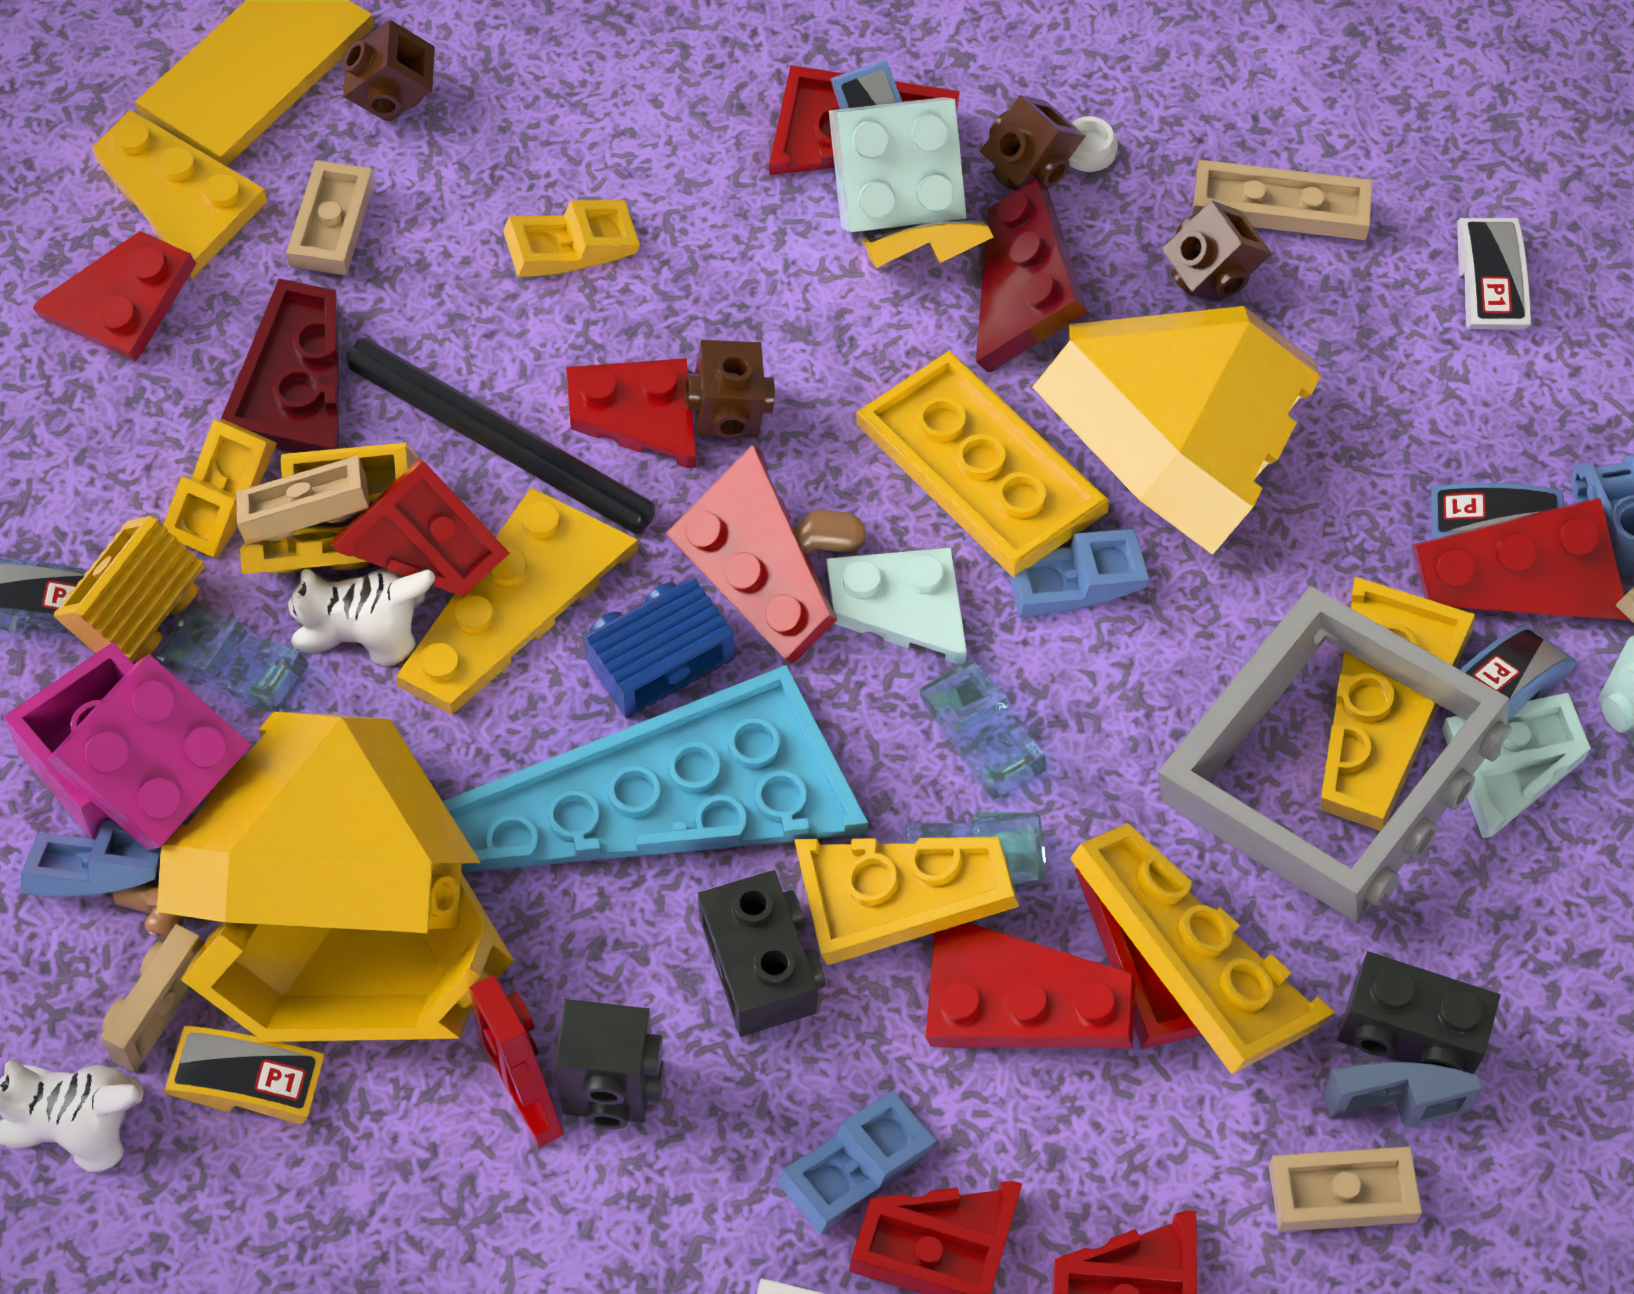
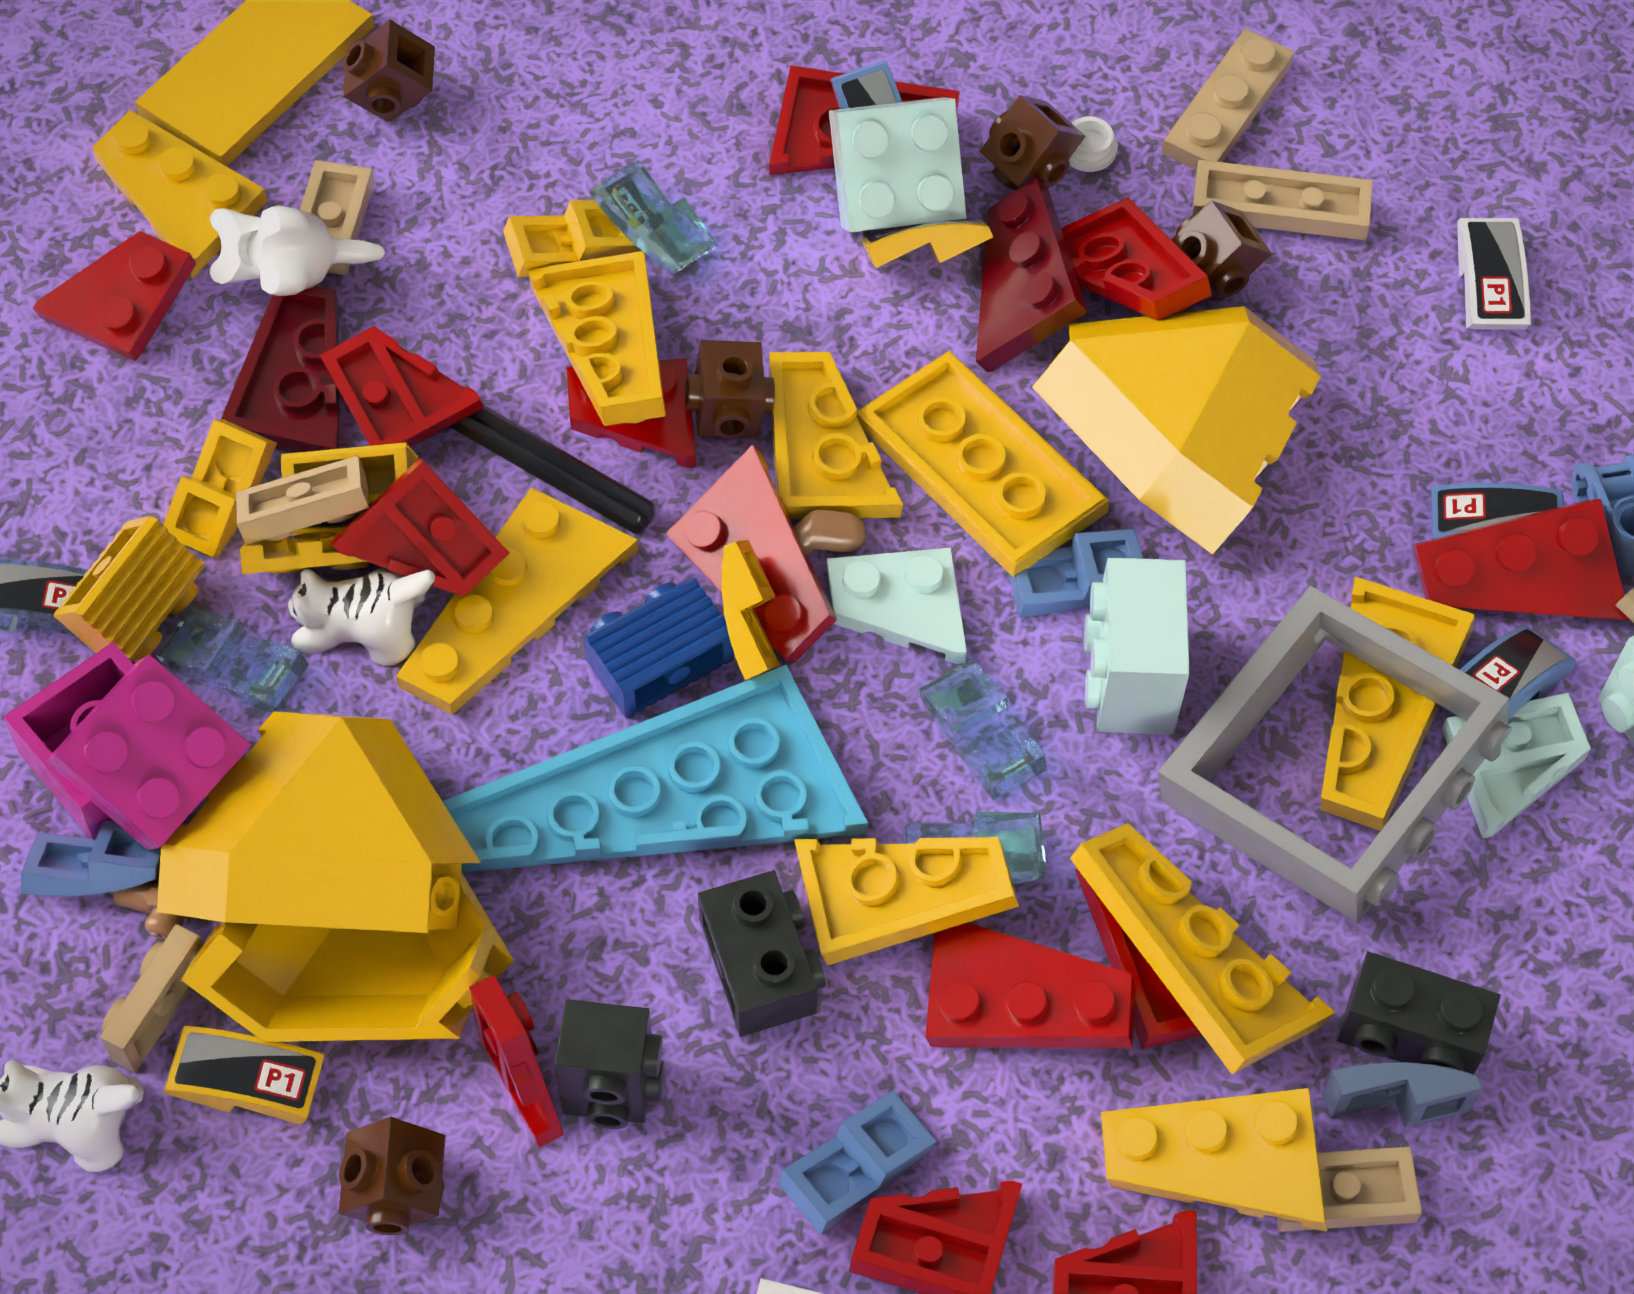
none -> white animal [210,205,385,296]
none -> red wing [320,326,484,448]
none -> reddish brown brick [338,1116,446,1235]
none -> yellow wing [527,251,666,426]
none -> clear light blue slope [589,160,718,274]
none -> yellow slope [722,540,780,680]
none -> yellow wing [768,352,903,520]
none -> red wing [1061,197,1212,321]
none -> light aqua brick [1084,558,1189,734]
none -> yellow wing [1101,1088,1327,1232]
none -> tan plate [1161,28,1295,170]

